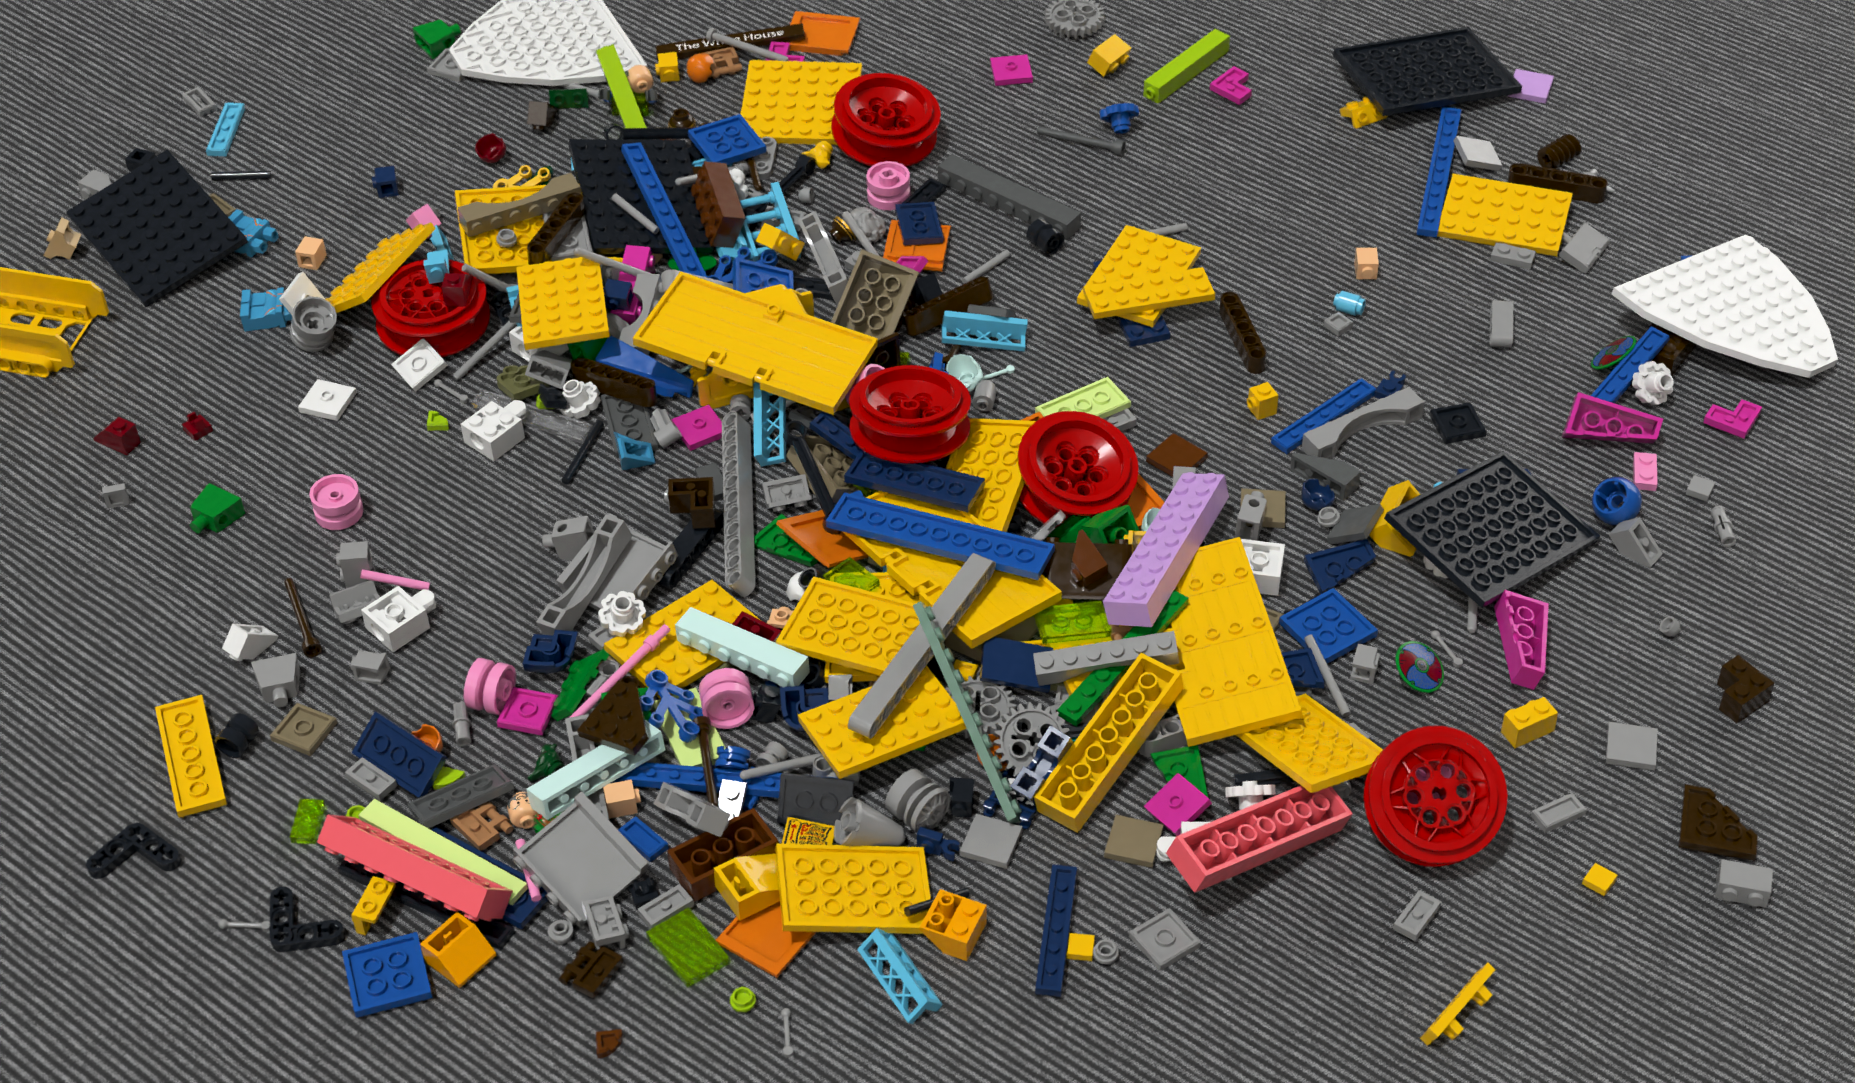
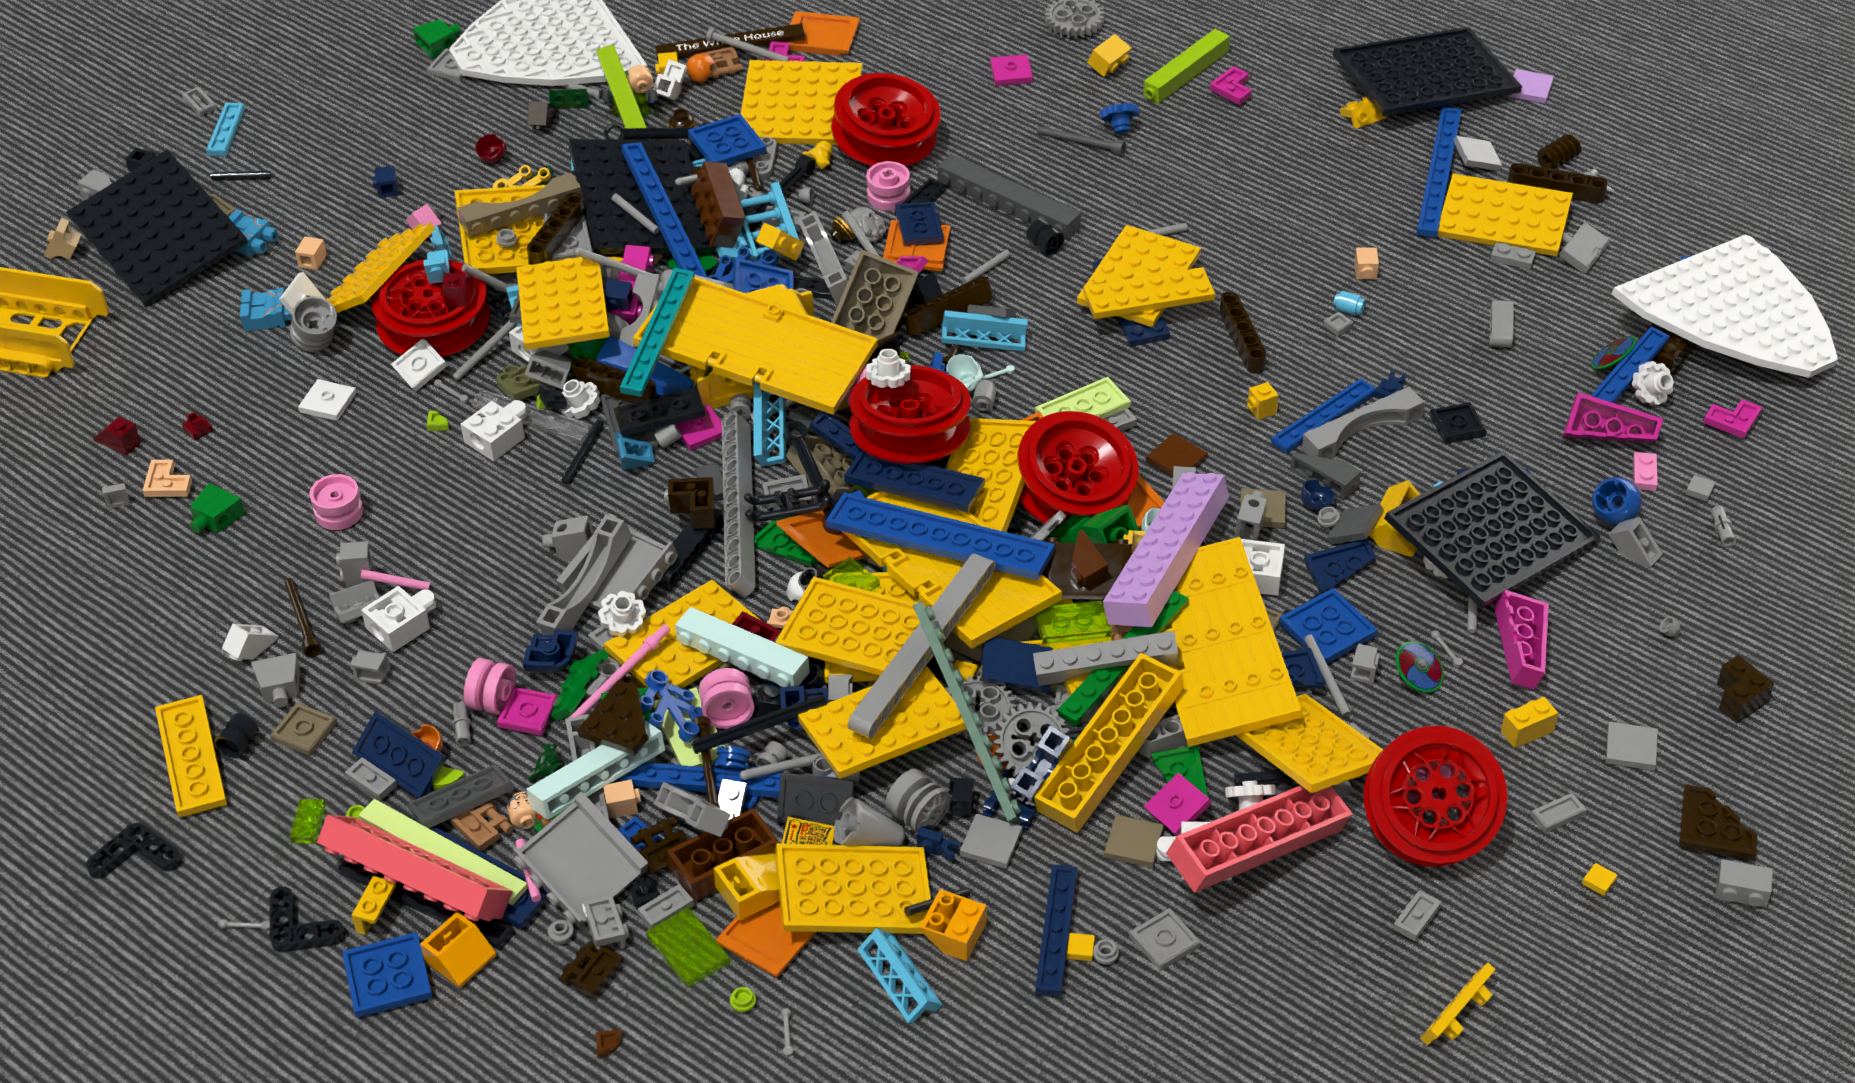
none -> light nougat plate [143,460,192,497]
none -> black tile [614,387,706,437]
none -> teal plate [620,268,695,397]
none -> dark brown plate [630,816,688,875]
none -> white brick [653,60,688,100]
none -> black axle [691,695,827,754]
none -> black piece [744,479,832,522]
none -> white plant [866,349,911,388]

